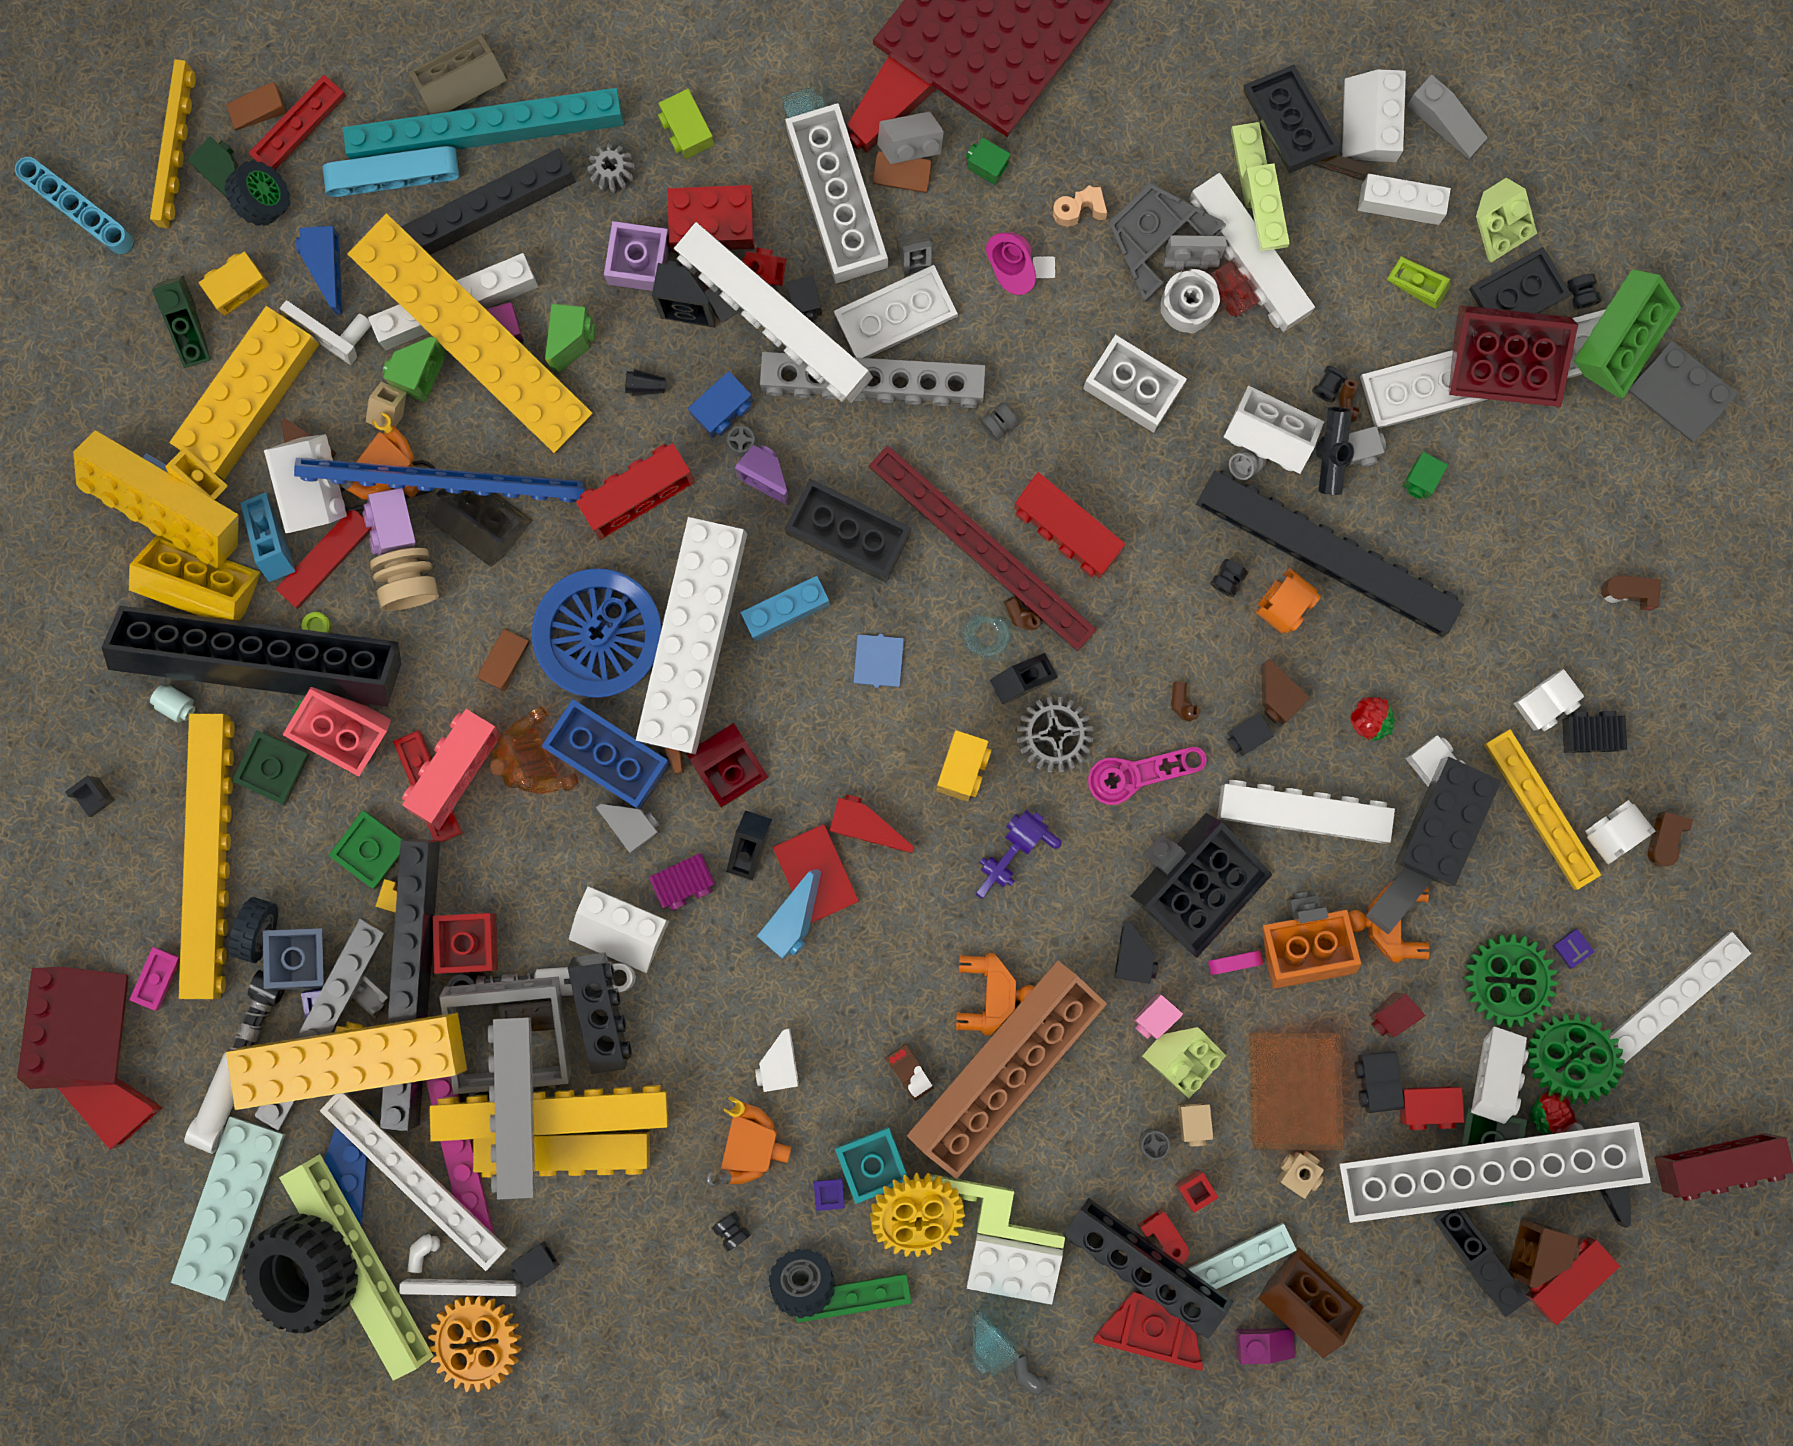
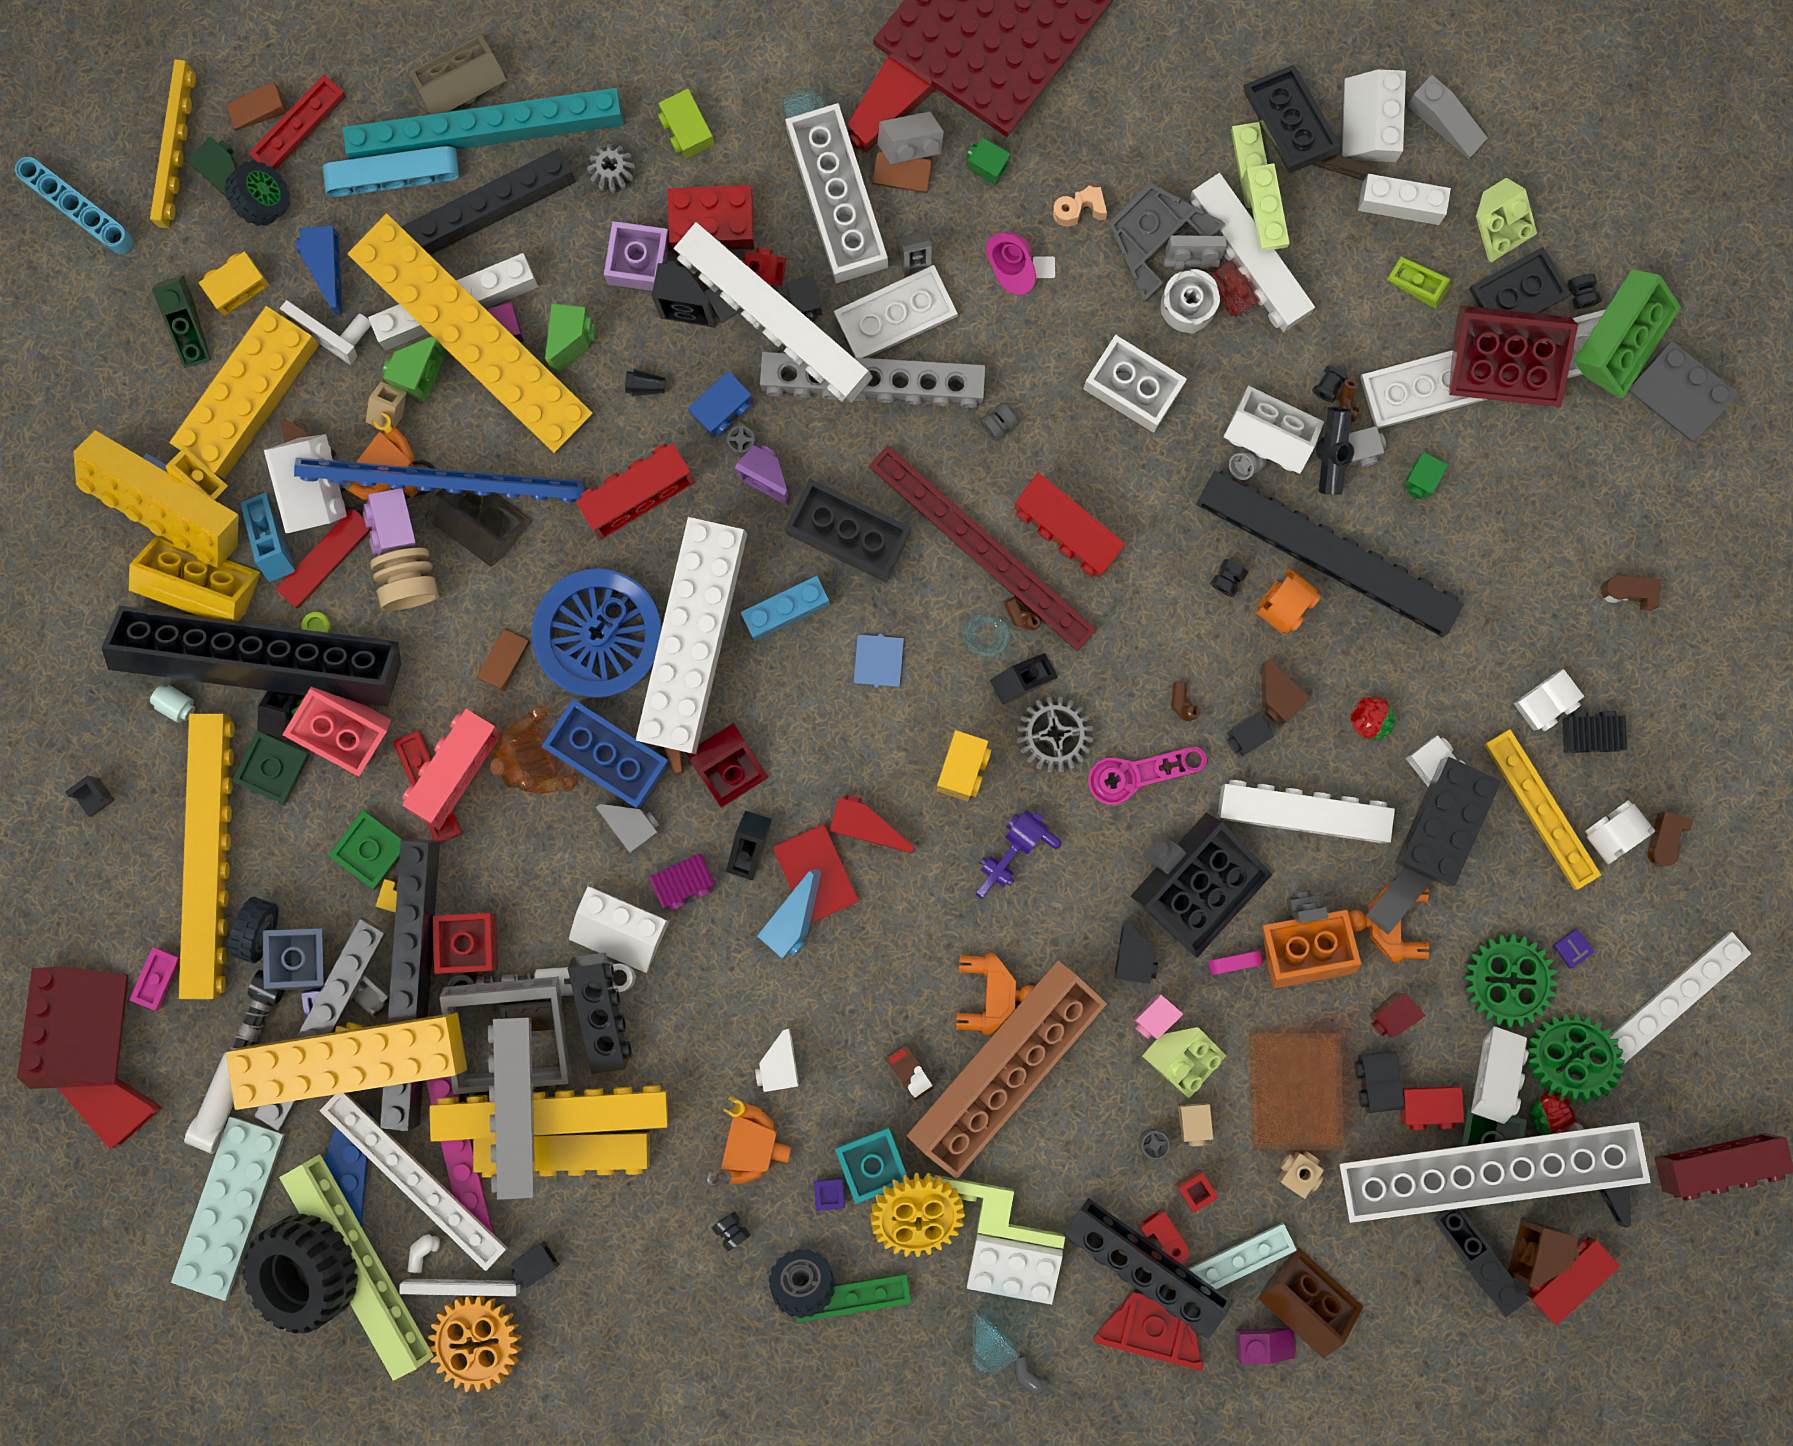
none -> black slope [257,691,303,739]

